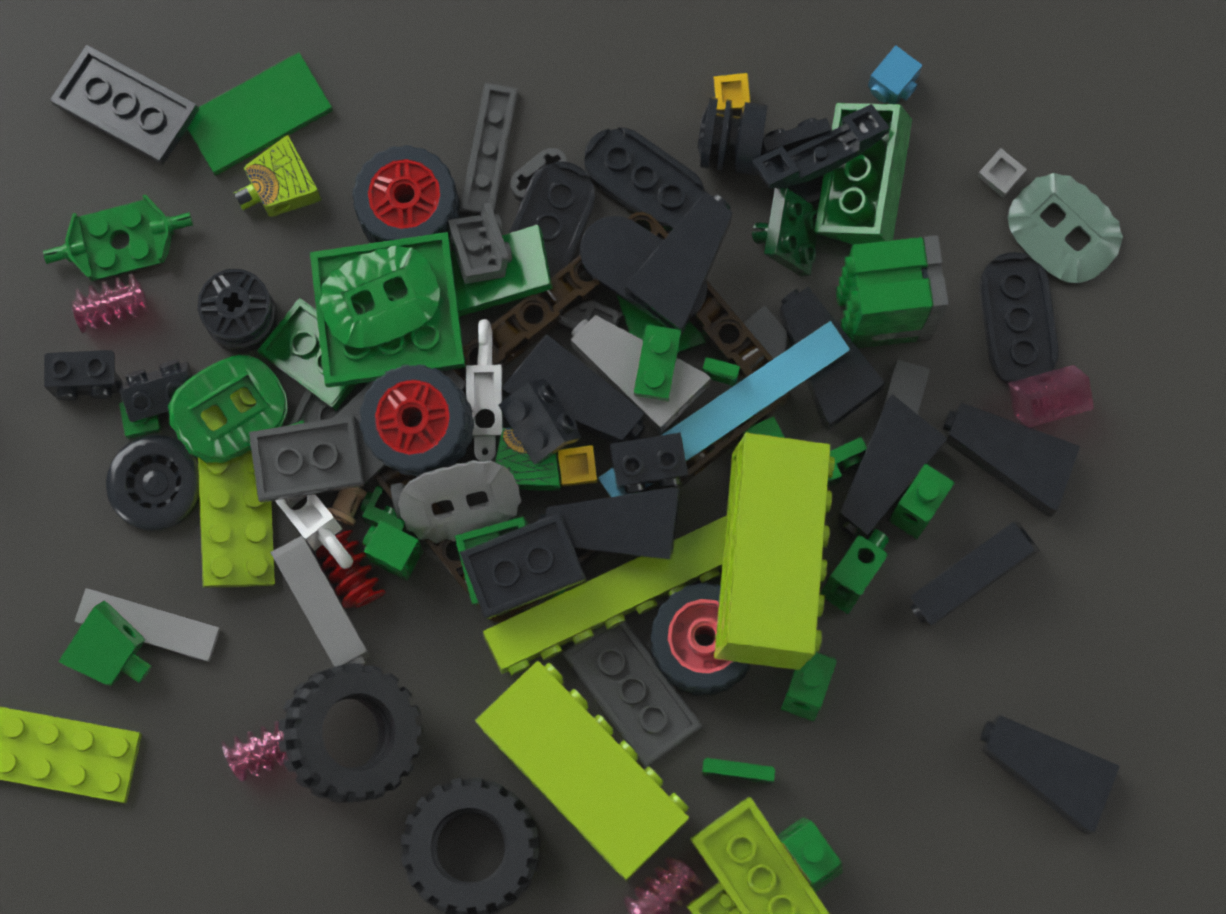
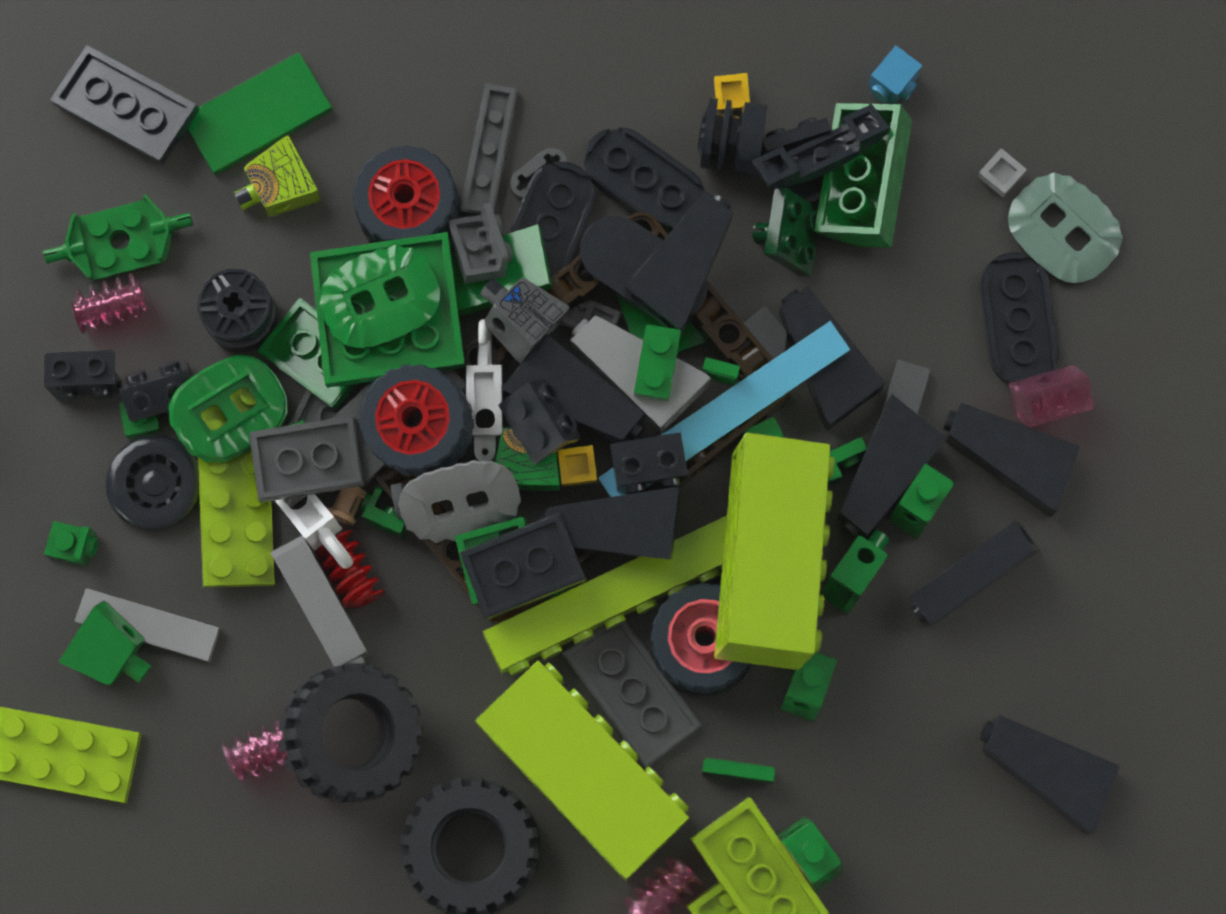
green brick [362,520,424,581] -> none
green piece [836,235,948,348] -> none
none -> green bracket [44,521,98,566]
none -> dark grey torso [480,278,570,364]

